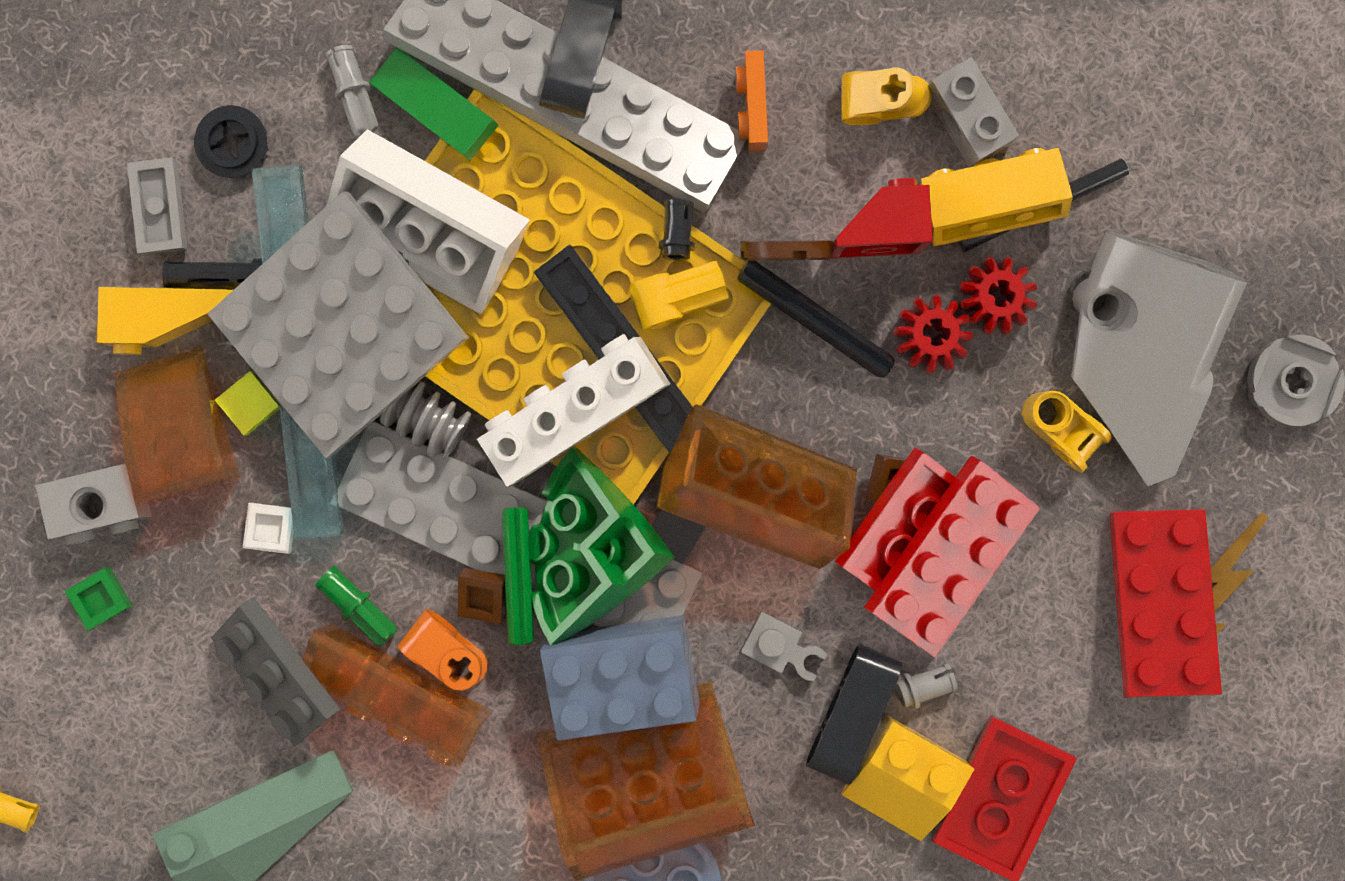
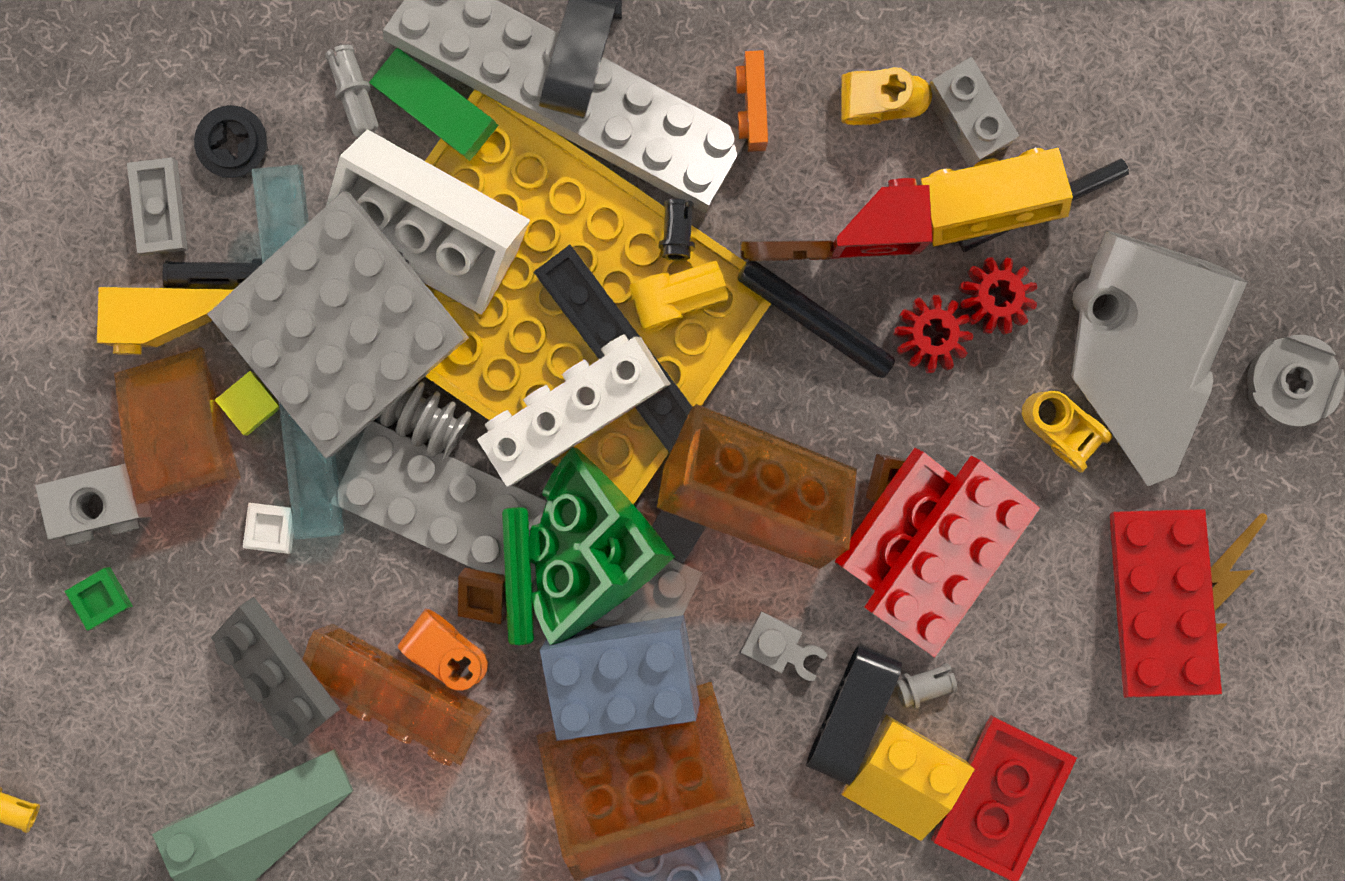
green axle [315,565,397,647] -> none

